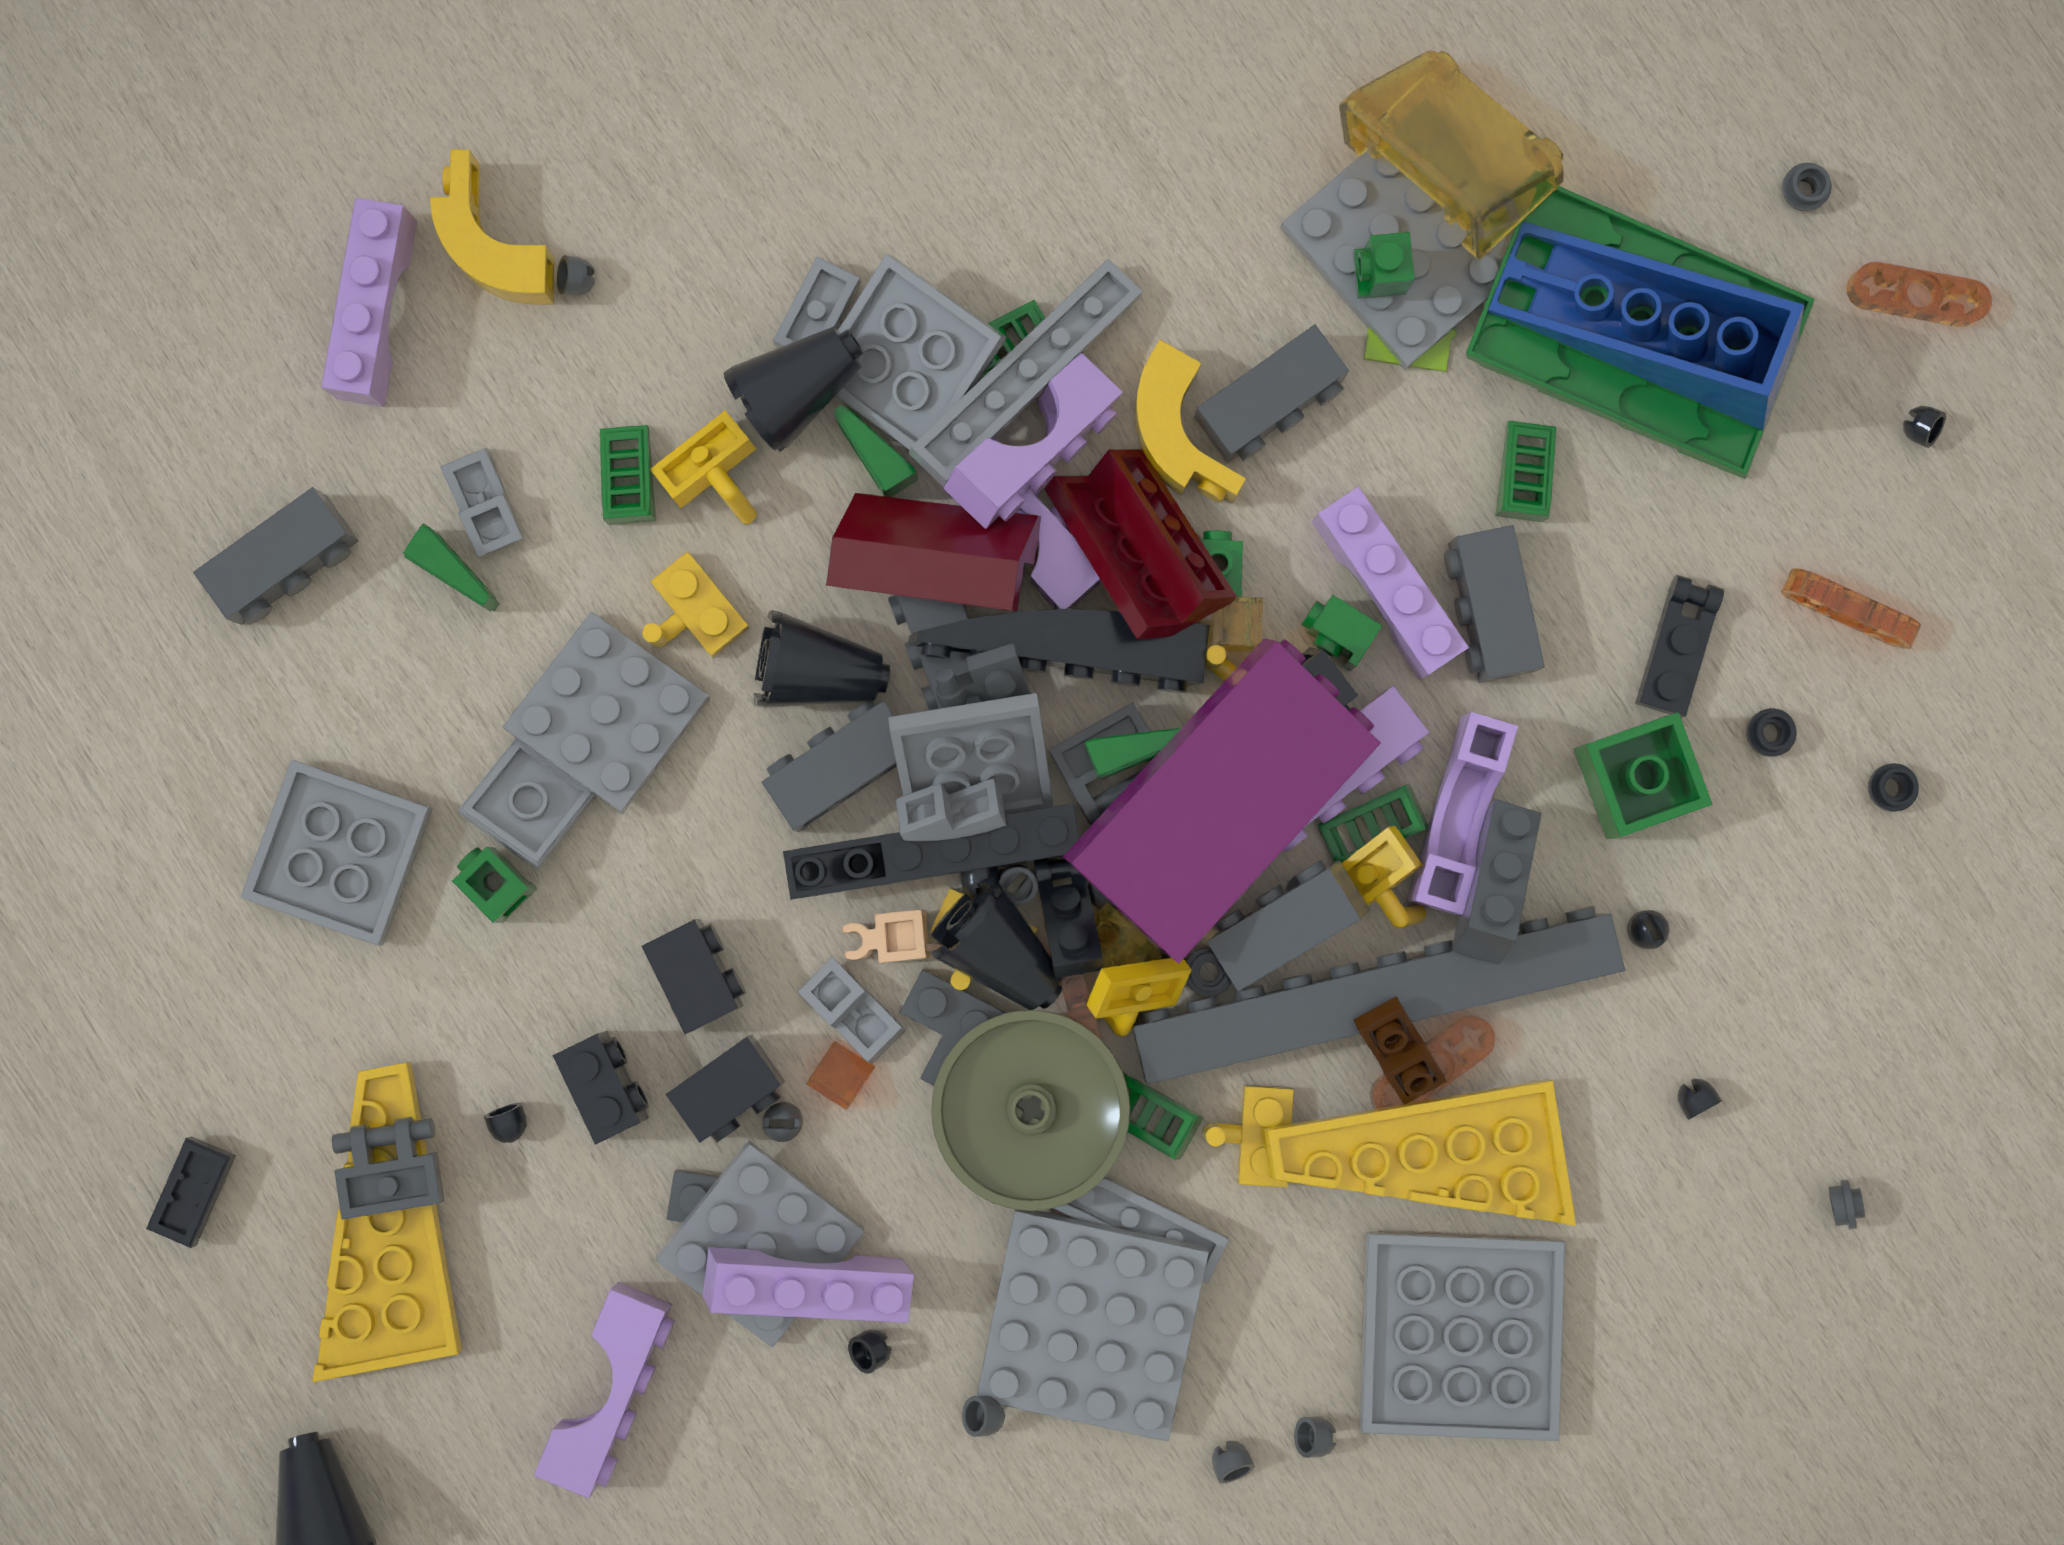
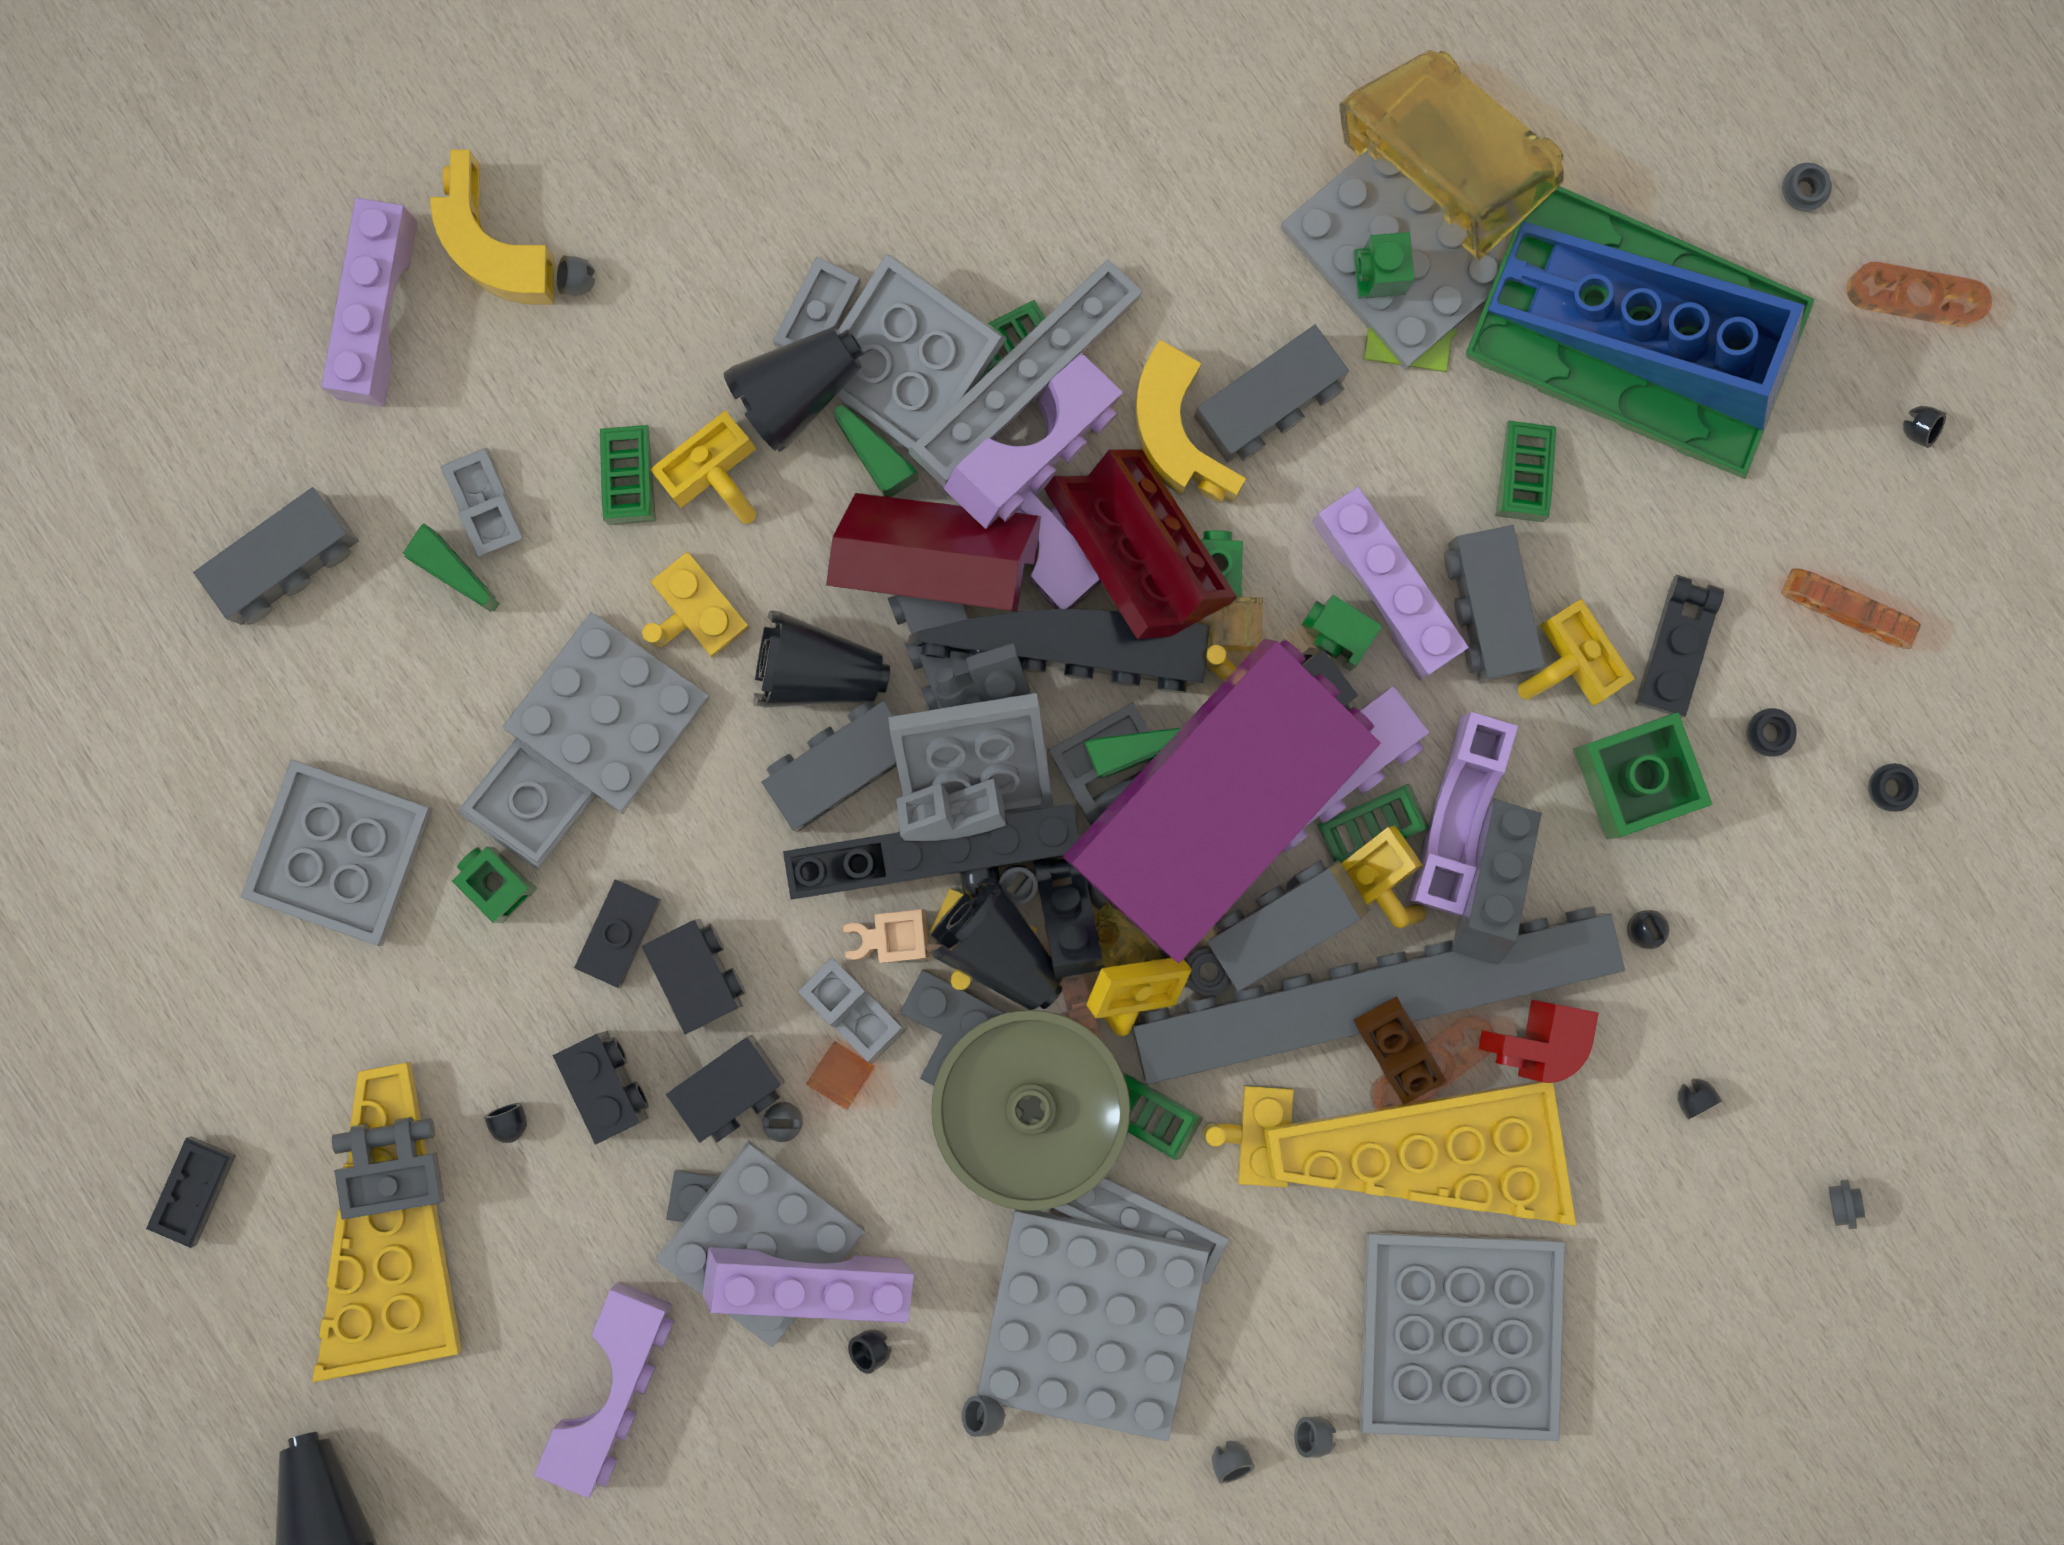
none -> black plate [574,879,661,988]
none -> red brick [1478,999,1599,1083]
none -> yellow plate [1517,598,1635,706]

